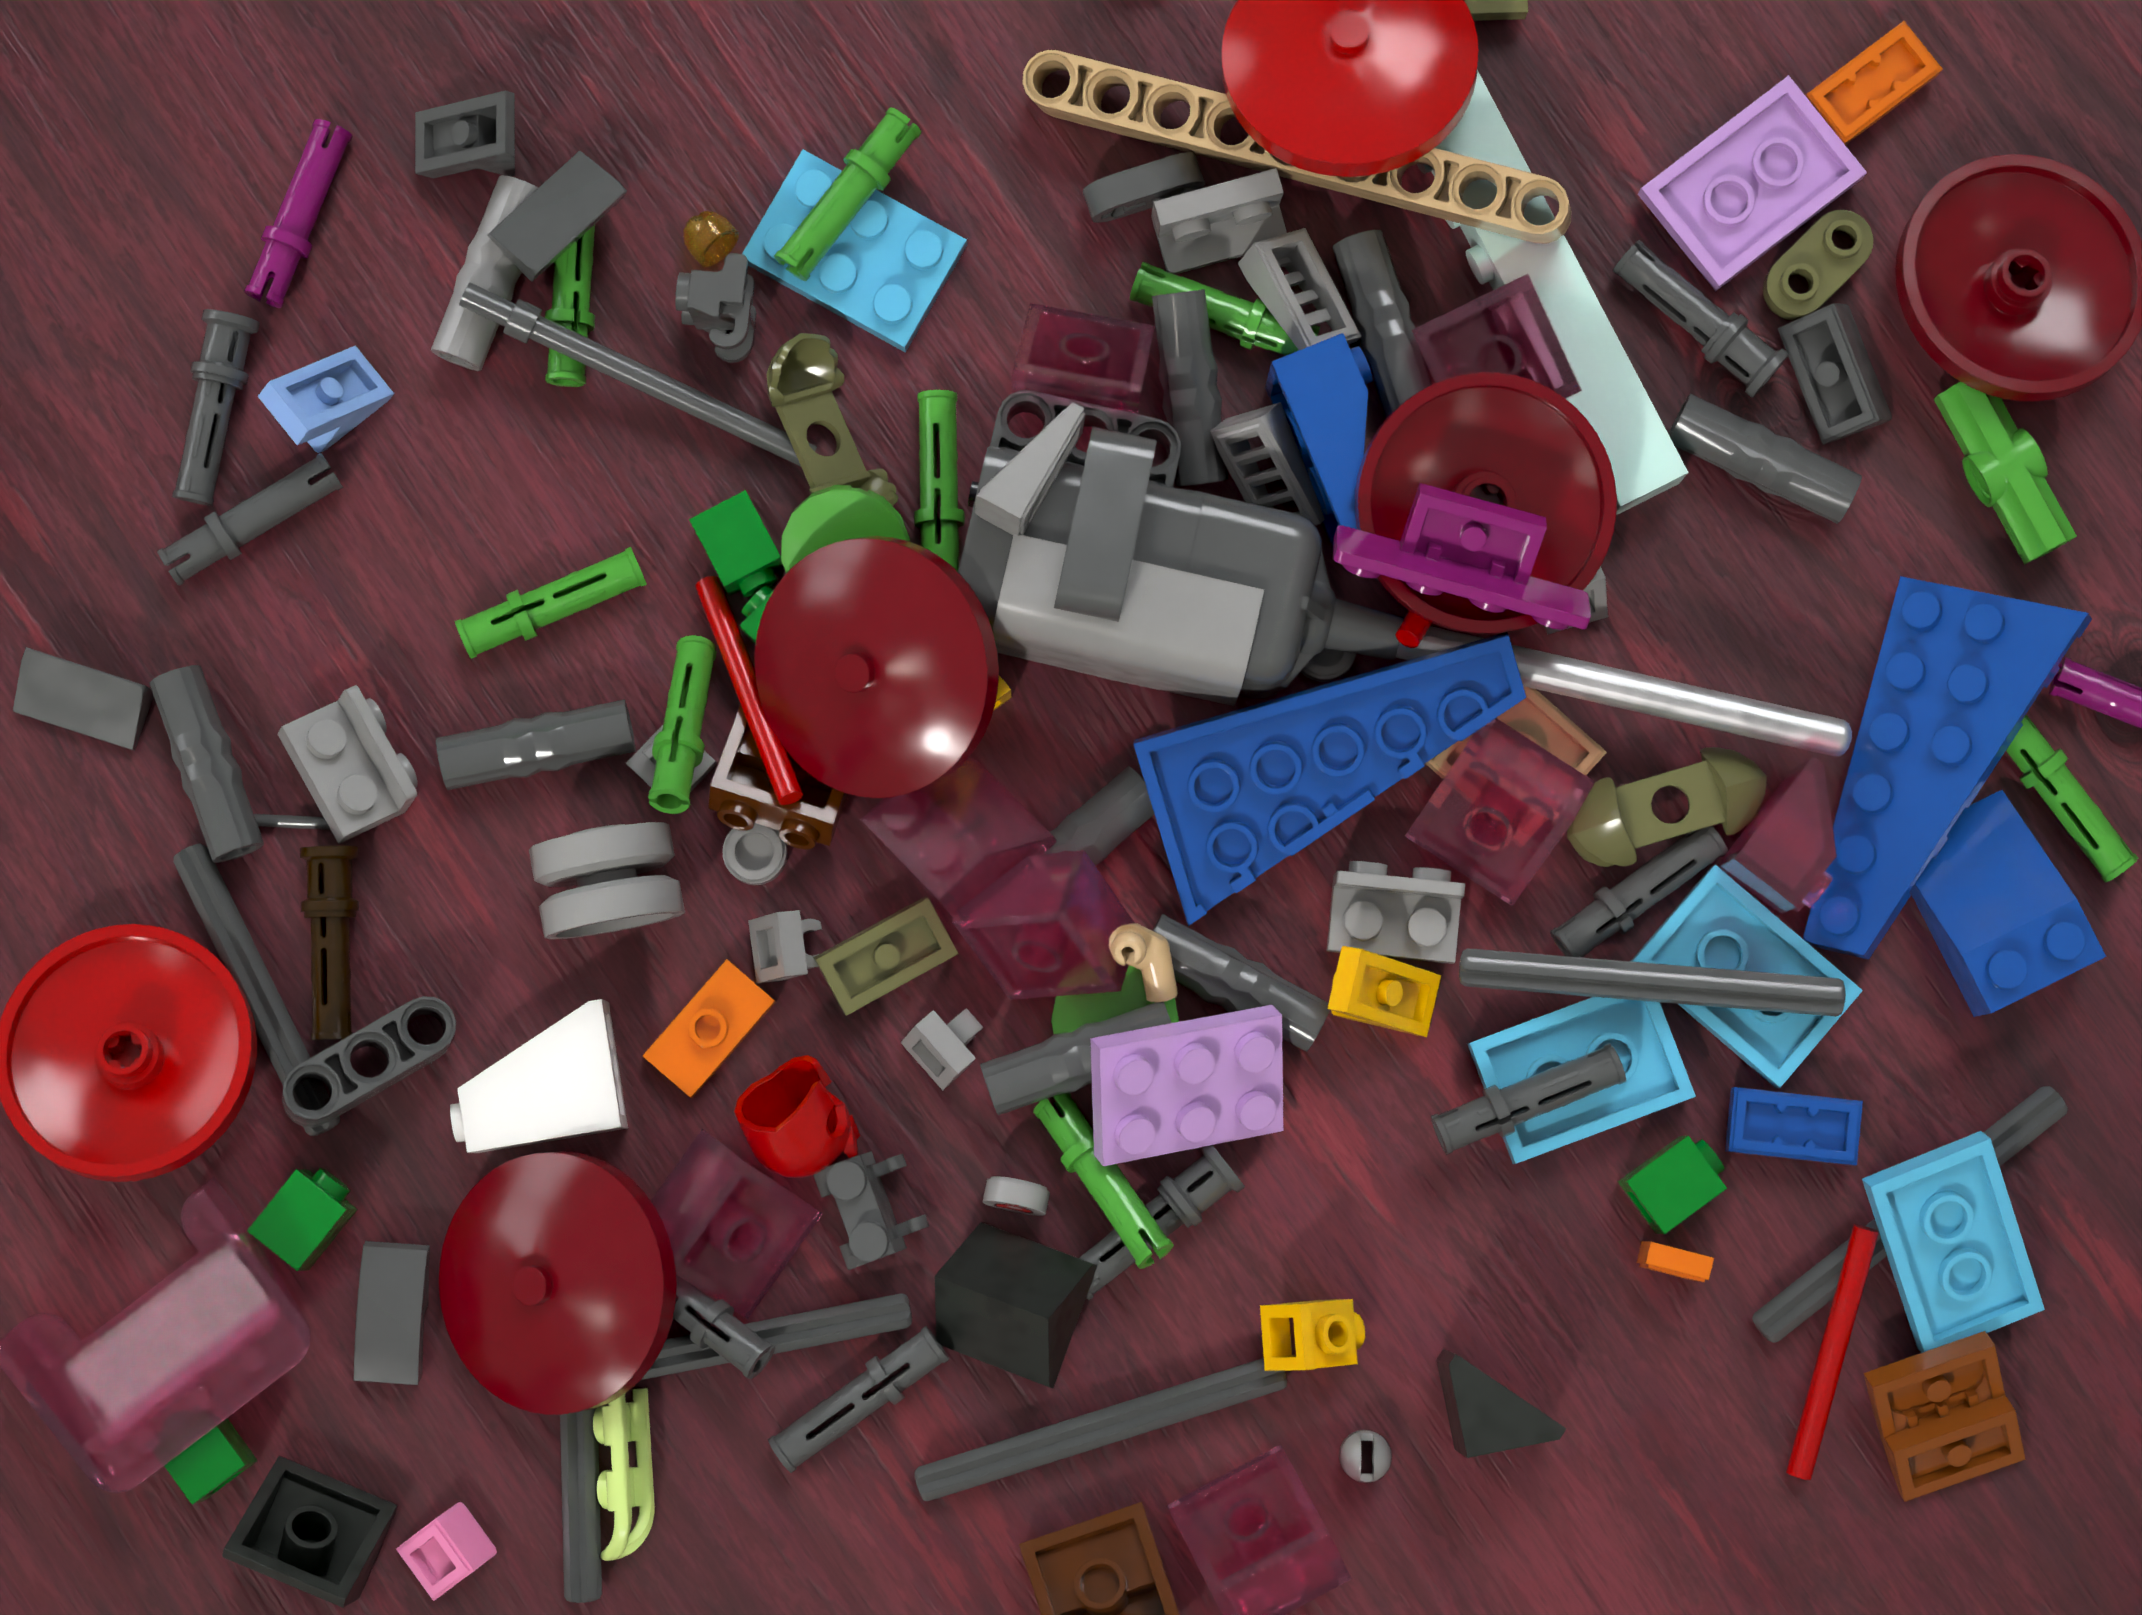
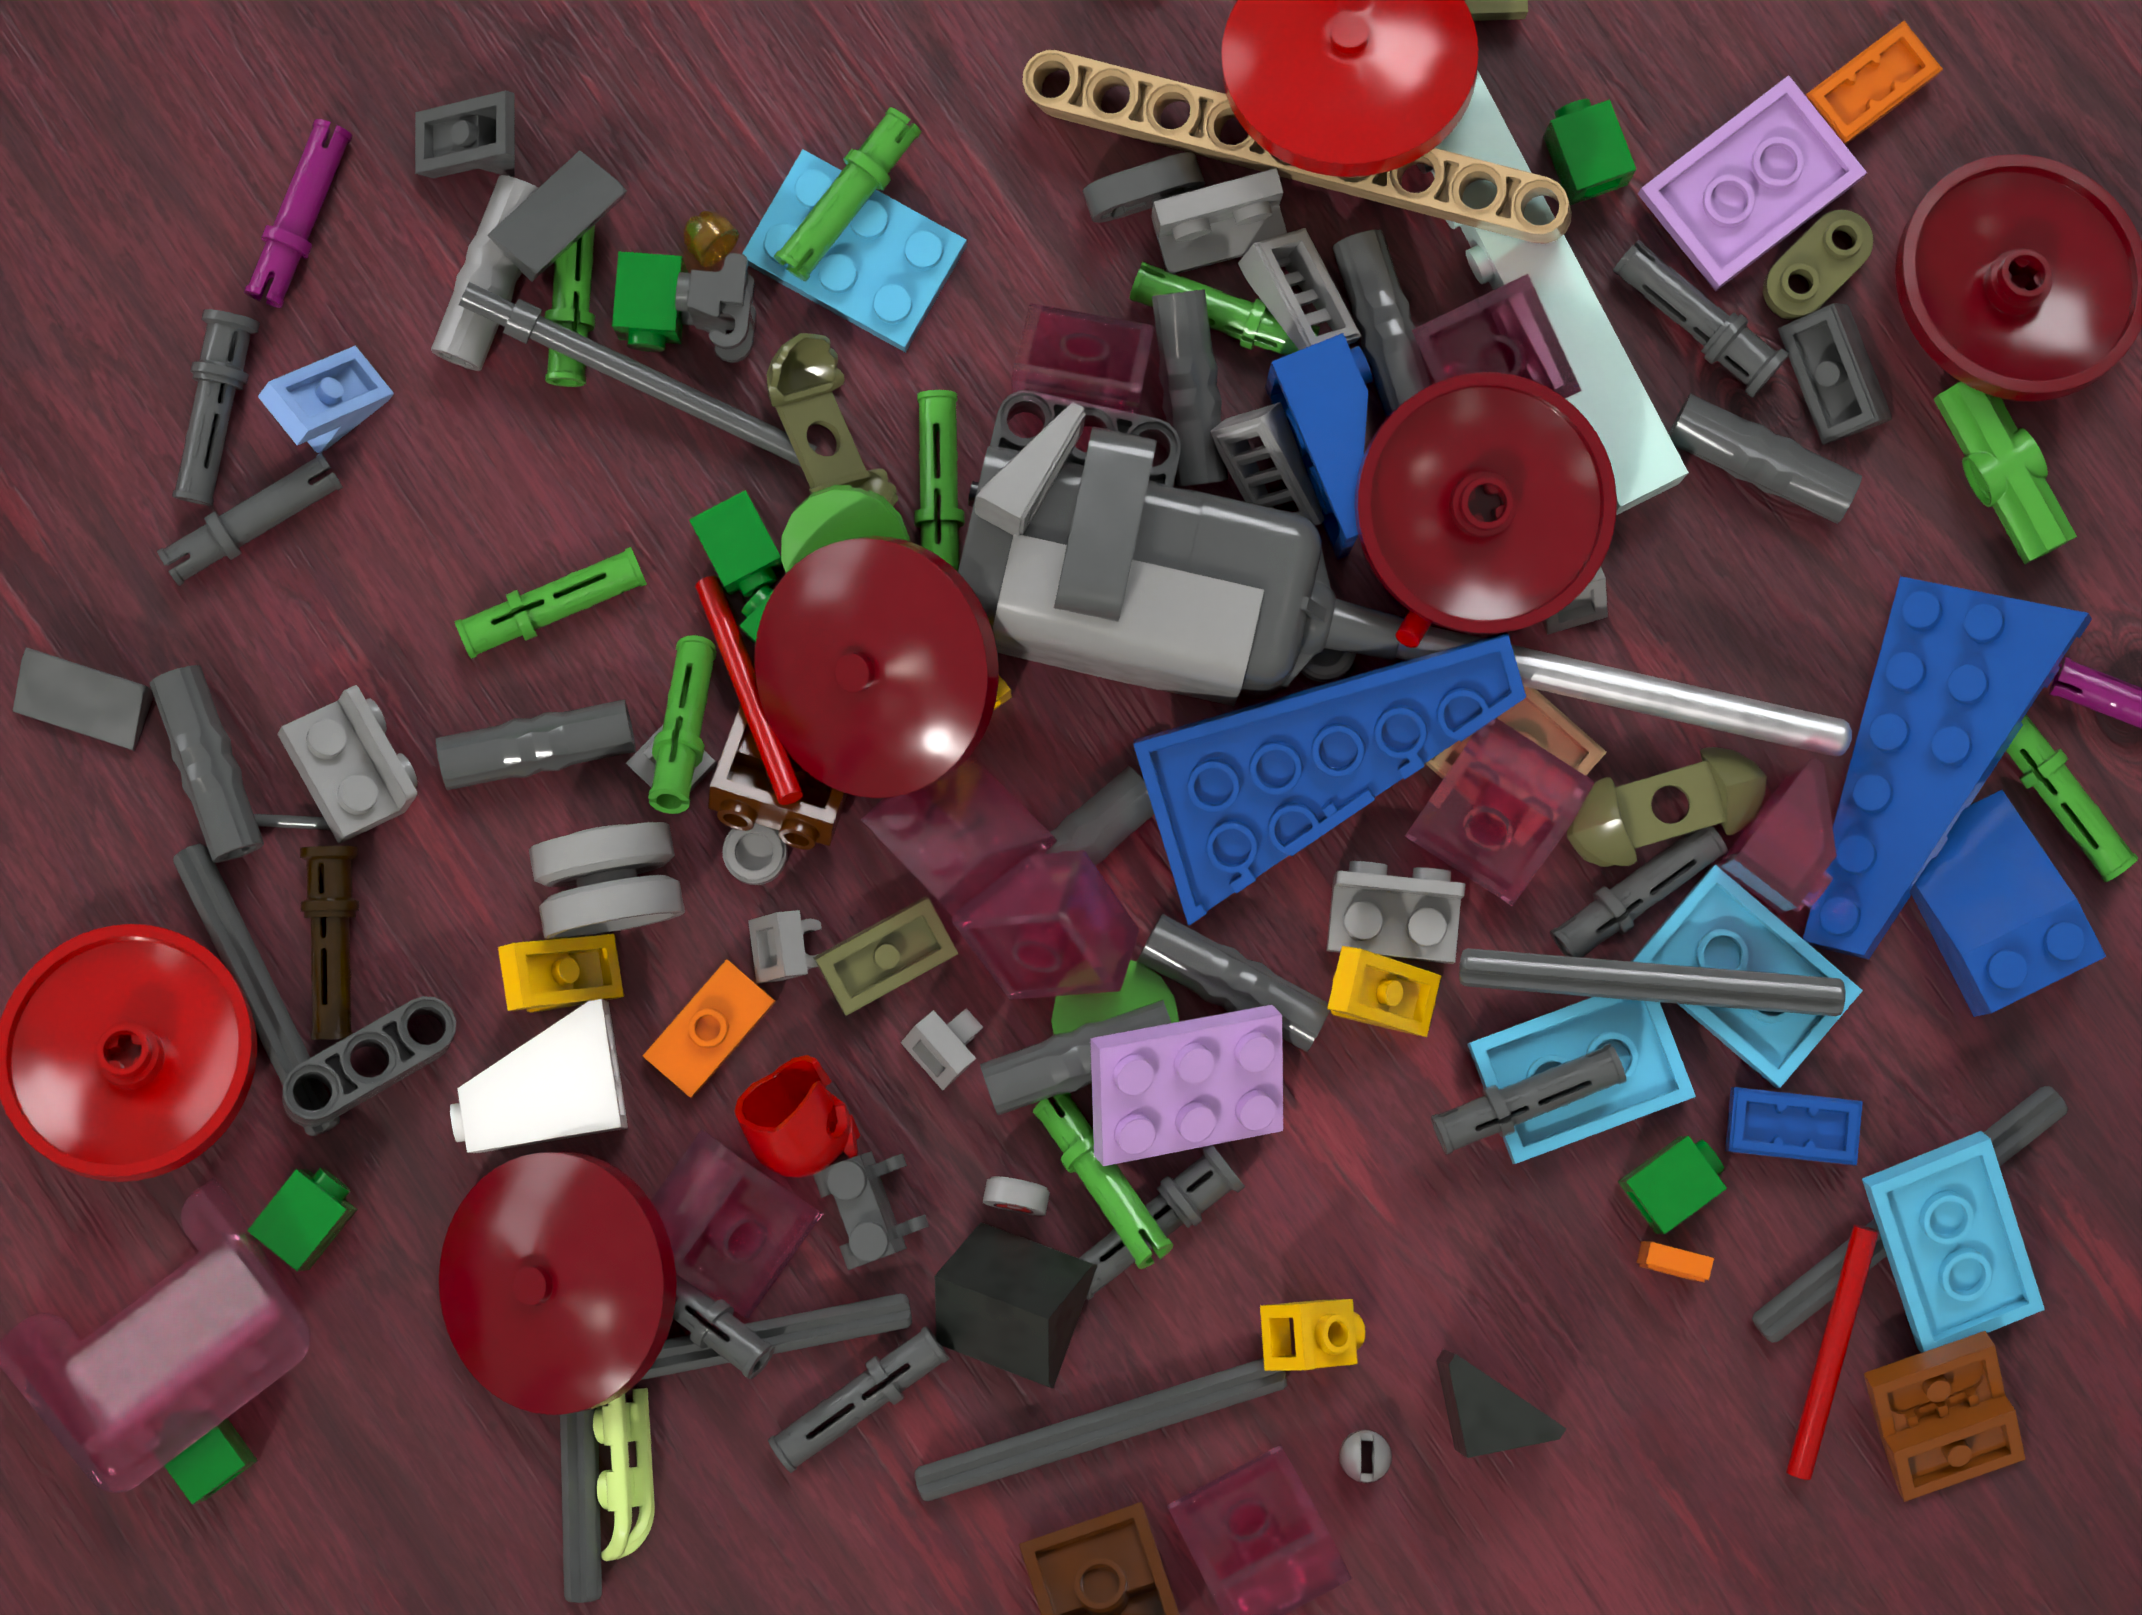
pearl dark grey slope [222,1456,397,1608] -> none
dark grey slope [353,1241,430,1385] -> none
bright pink slope [396,1502,497,1601] -> none
tan arm [1109,923,1178,1003] -> none
magenta bracket [1333,483,1591,630] -> none
none -> yellow slope [498,934,624,1013]
none -> green brick [612,251,688,352]
none -> green brick [1543,99,1636,205]

